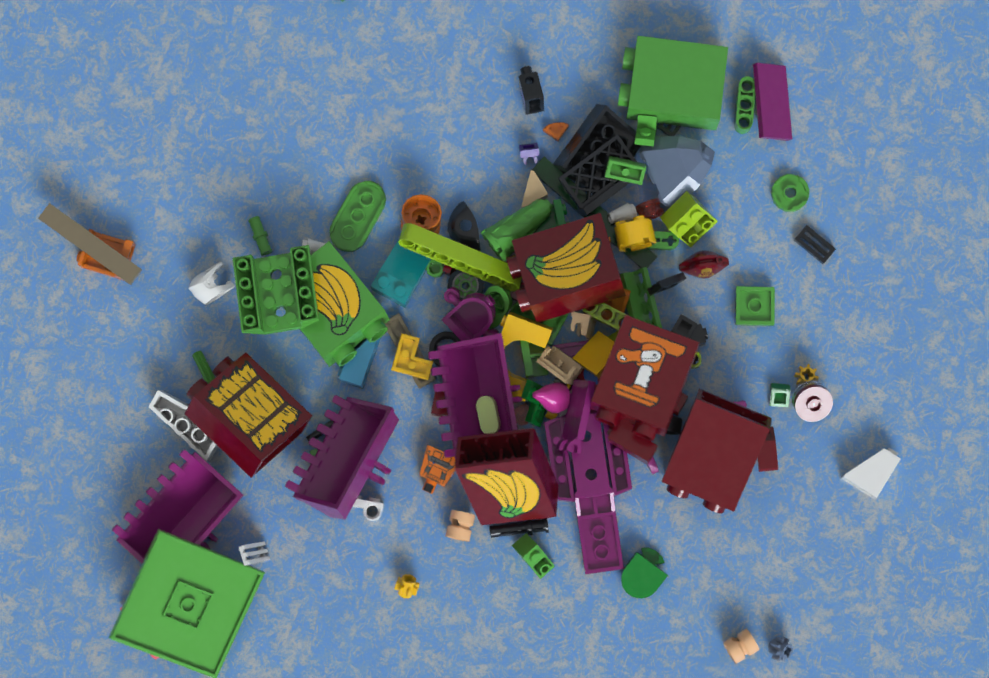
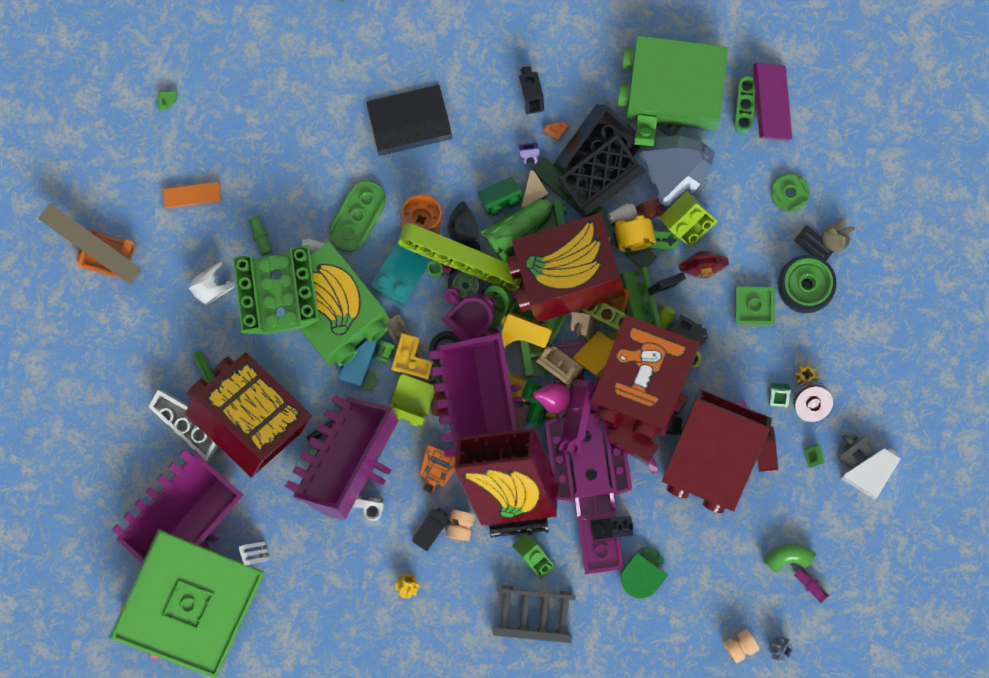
yellowish green tile [476,396,501,434] -> none
bright green slope [605,156,646,185] -> none
none -> bright green tile [158,91,178,111]
none -> orange tile [162,182,222,209]
none -> bright green piece [363,371,377,390]
none -> black slope [366,85,452,156]
none -> bright green bush [373,341,396,364]
none -> lime bracket [388,374,435,427]
none -> black bracket [412,507,449,551]
none -> green slope [477,176,522,216]
none -> dark grey fence [493,585,576,643]
none -> black bracket [591,516,634,540]
none -> lime cone [658,304,677,330]
none -> bright green cylinder [762,544,816,573]
none -> bright green wheel [778,255,837,313]
none -> magenta pin [794,567,830,604]
none -> bright green slope [804,444,825,468]
none -> dark tan piece [821,218,855,252]
none -> dark grey hips [837,434,874,468]

